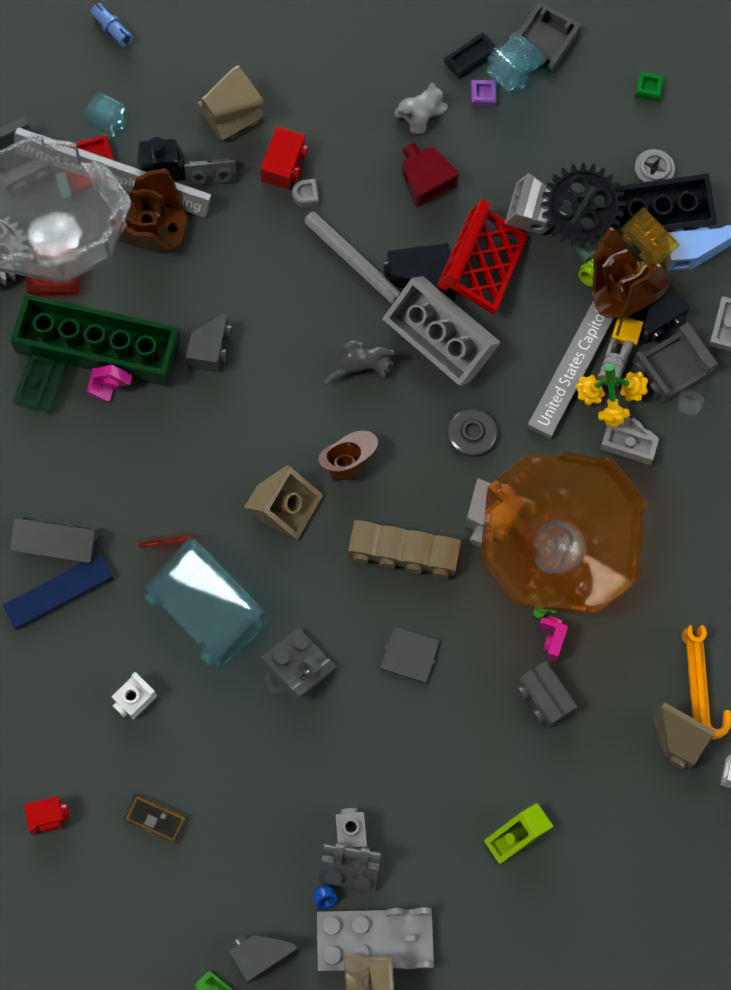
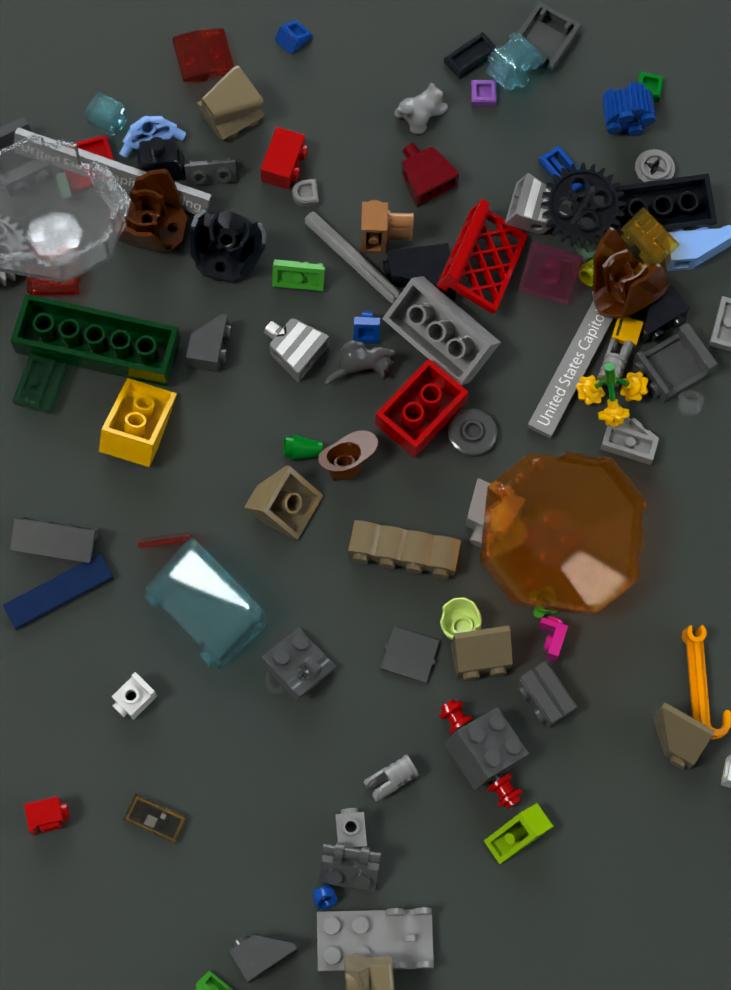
dark pink bracket [87,365,132,402] -> none
medium blue pin [90,3,133,47] -> none
clear cylinder [533,519,586,574] -> none
none -> yellow slope [99,378,177,467]
none -> light blue piece [119,116,186,158]
none -> clear red slope [172,28,234,82]
none -> black piece [190,208,267,282]
none -> light grey torso [264,318,329,382]
none -> bright green plate [272,259,325,291]
none -> blue slope [275,20,313,54]
none -> green cone [283,434,323,460]
none -> blue tile [353,311,380,343]
none -> medium nougat brick [360,200,414,254]
none -> light grey hinge [364,754,419,802]
none -> red brick [375,359,468,458]
none -> dark grey brick [439,699,529,809]
none -> yellowish green hair [440,597,482,640]
none -> dark tan slope [451,625,513,681]
none -> clear pink tile [519,241,583,305]
none -> blue tile [538,145,584,193]
none -> blue brick [602,82,656,136]

